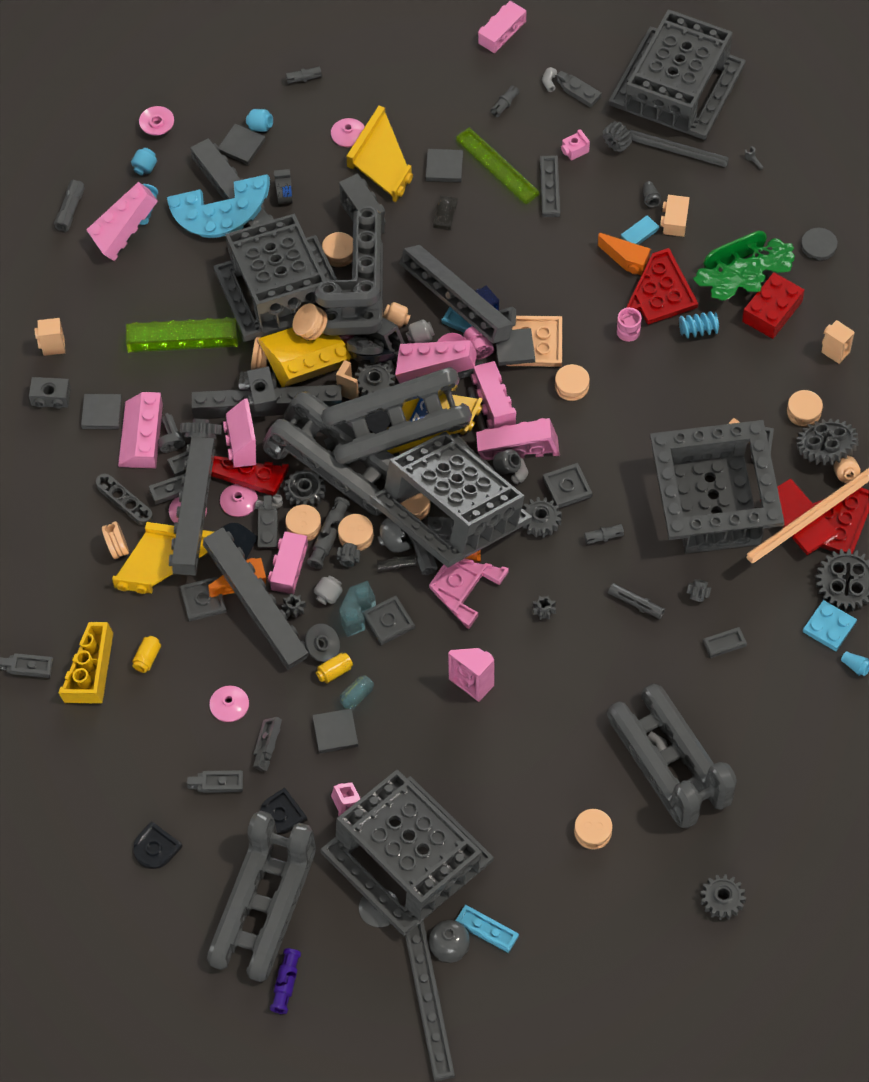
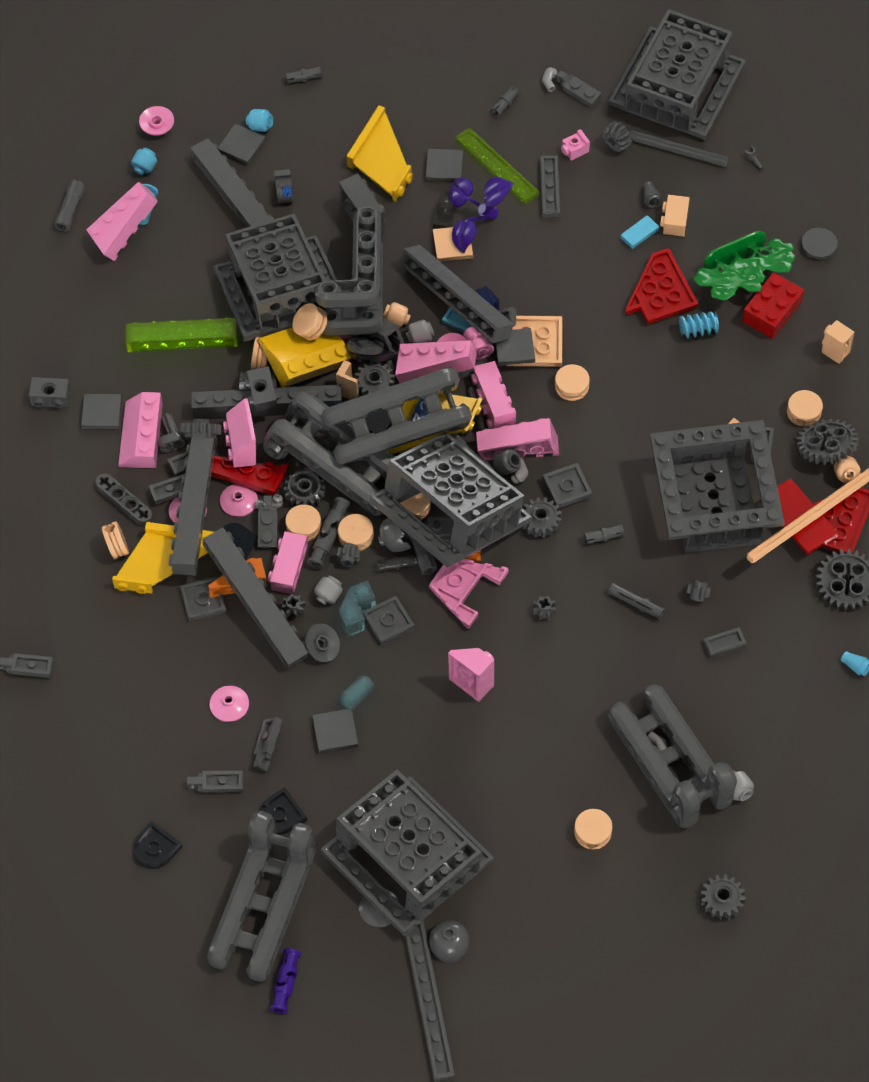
light nougat brick [35,318,65,356] -> none
yellow wedge [58,622,113,703] -> none
yellow head [132,636,161,673] -> none
medium azure plate [167,174,270,238] -> none
yellow head [316,653,353,684] -> none
light nougat head [322,232,353,267] -> none
bright pink dish [331,118,365,148] -> none
bright pink brick [331,782,360,816] -> none
medium azure tile [455,905,519,953] -> none
bright pink brick [478,1,526,53] -> none
orange slope [598,233,651,276] -> none
bright pink wheel [616,307,642,342] -> none
medium azure plate [803,600,857,651] -> none
none -> light nougat tile [433,227,473,262]
none -> dark purple plant [449,177,513,253]
none -> light grey head [733,771,754,801]

